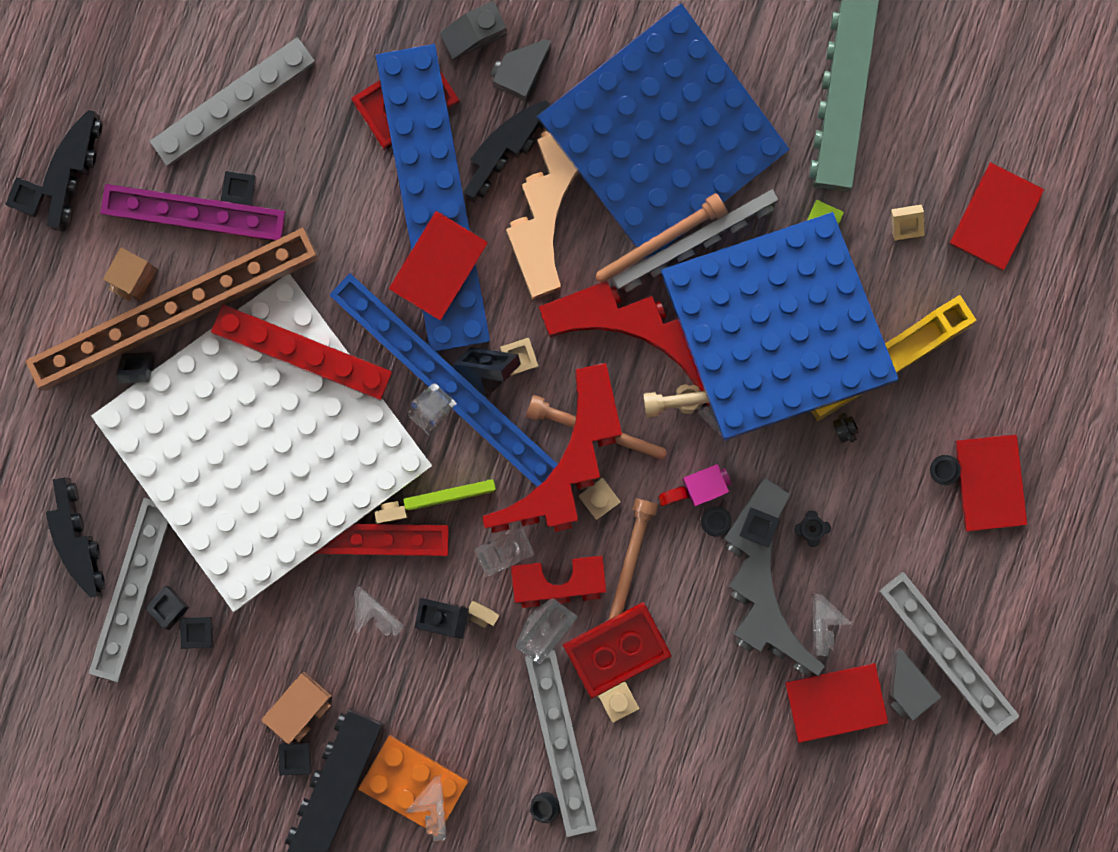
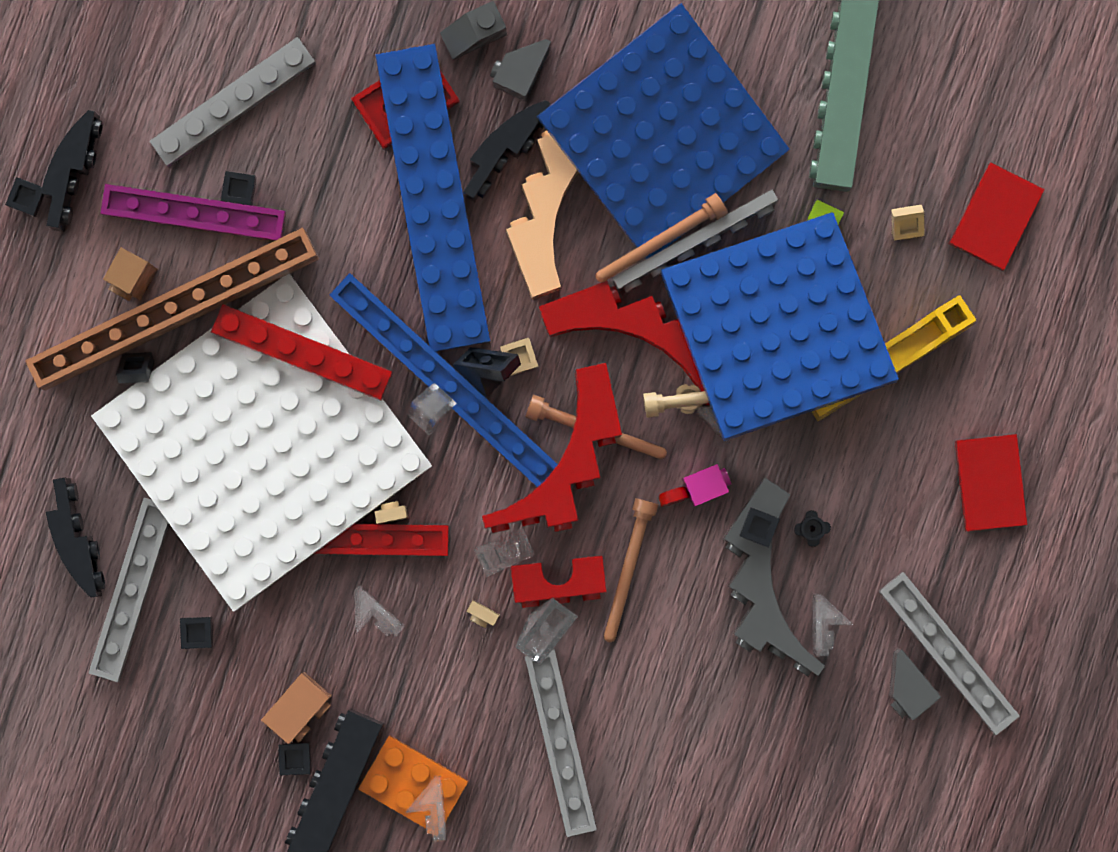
black plate [145,586,190,630] -> none
red tile [388,211,488,321] -> none
lime tile [403,479,496,511] -> none
black slope [414,598,469,639] -> none
black plate [530,792,560,823] -> none
red tile [562,601,672,699] -> none
tan plate [578,478,620,520] -> none
tan plate [598,682,640,723] -> none
black plate [701,506,731,537] -> none
red tile [785,663,888,743] -> none
black plate [833,413,859,443] -> none
black plate [930,455,961,485] -> none

